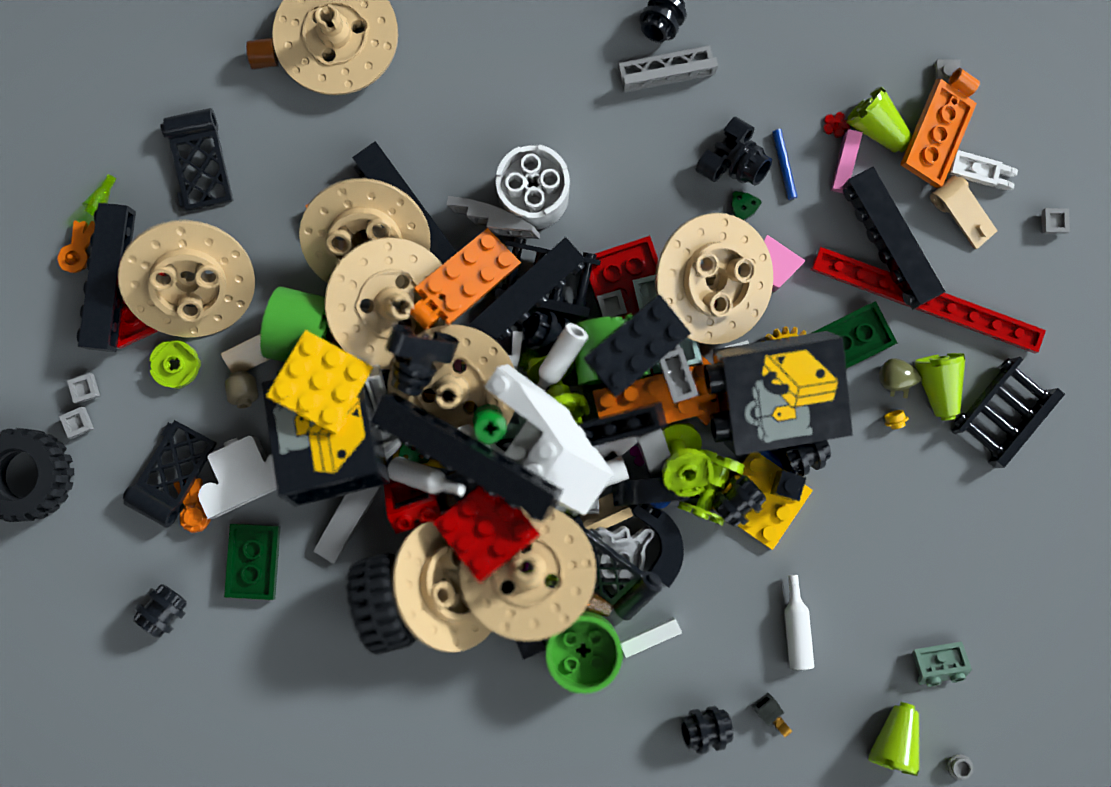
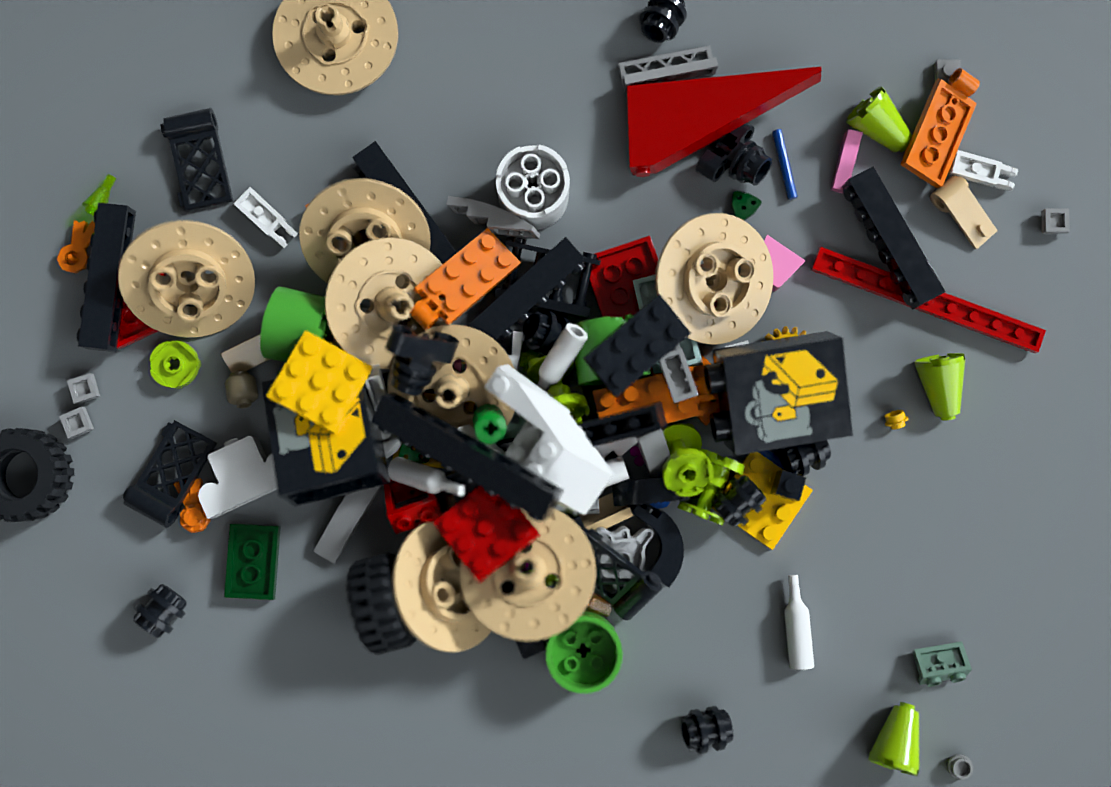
reddish brown piece [246,38,279,70] -> none
light grey plate [597,290,627,318] -> none
white piece [621,617,682,658] -> none
pearl dark grey piece [752,693,793,738] -> none
dark green plate [810,301,898,369] -> none
red plant [824,112,851,138] -> none
olive piece [879,358,922,399] -> none
black fence [951,357,1065,468] -> none
none -> white hinge [234,187,298,248]
none -> red slope [627,66,822,177]

